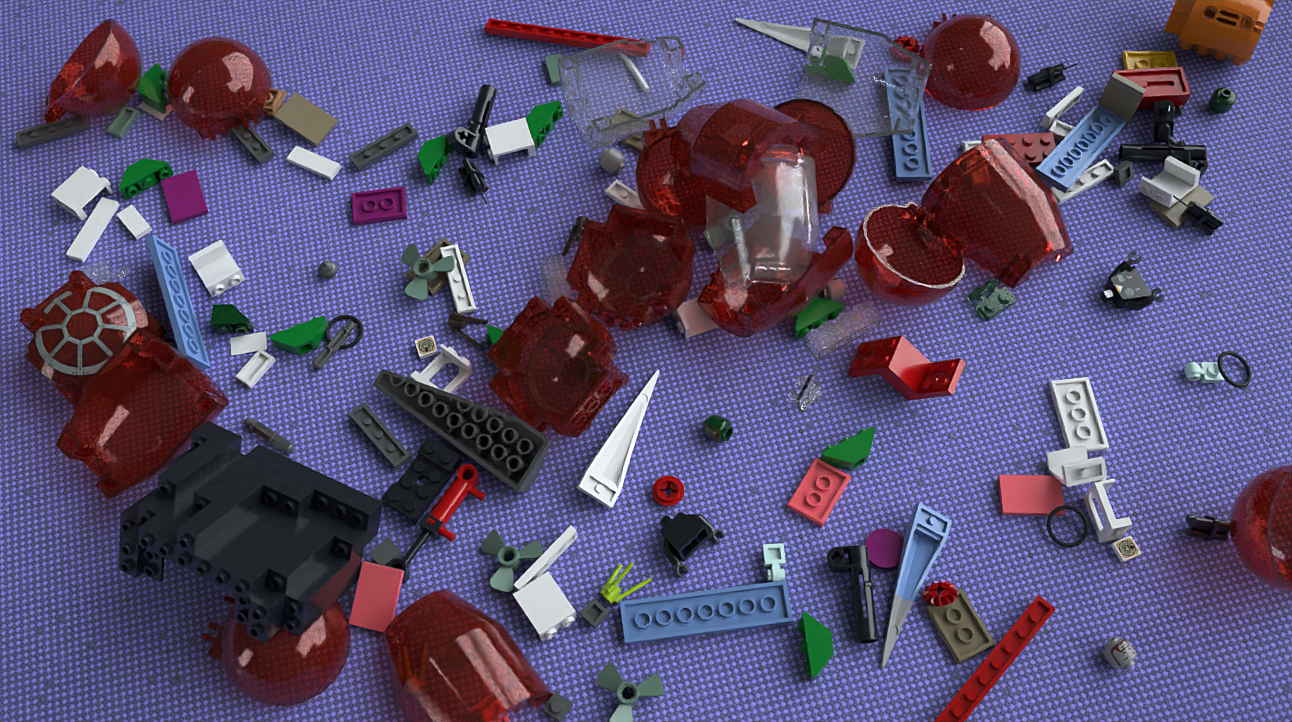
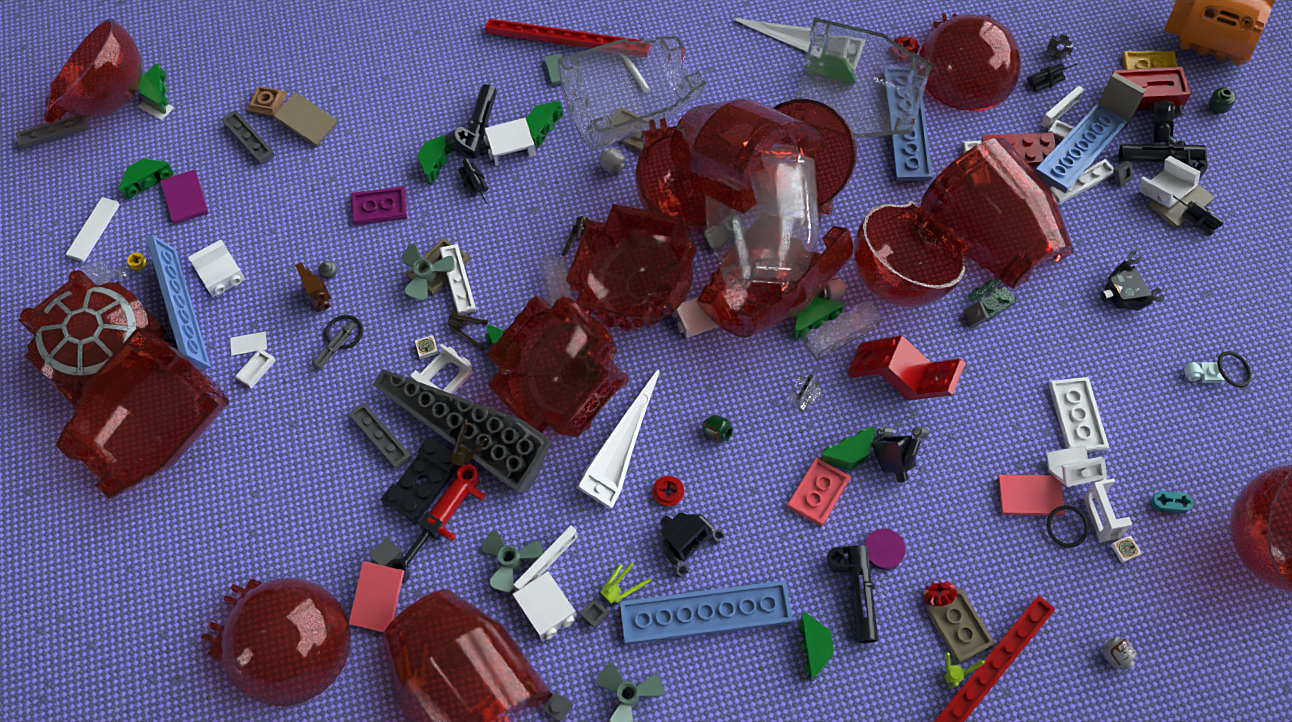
white panel [51,166,113,221] -> none
sand green tile [105,105,140,139] -> none
white tile [117,205,152,240] -> none
black panel [118,421,383,643] -> none
clear red windscreen [166,36,272,142] -> none
dark green slope [211,304,254,335] -> none
dark grey piece [244,417,295,455] -> none
green slope [270,315,328,356] -> none
white tile [286,146,341,180] -> none
dark grey plate [349,122,418,171] -> none
white tile [605,179,658,222] -> none
light aqua plate [762,543,786,582] -> none
medium blue plate [880,502,952,668] -> none
black piece [1186,515,1249,542] -> none
none -> yellow bush [127,252,147,271]
none -> reddish brown plate [295,262,331,312]
none -> dark brown plant [448,419,487,466]
none -> black torso [871,426,929,483]
none -> lime plant [944,652,985,688]
none -> dark grey plate [963,301,990,328]
none -> clear smoke brick [1046,34,1074,60]
none -> teal beam [1151,491,1194,514]

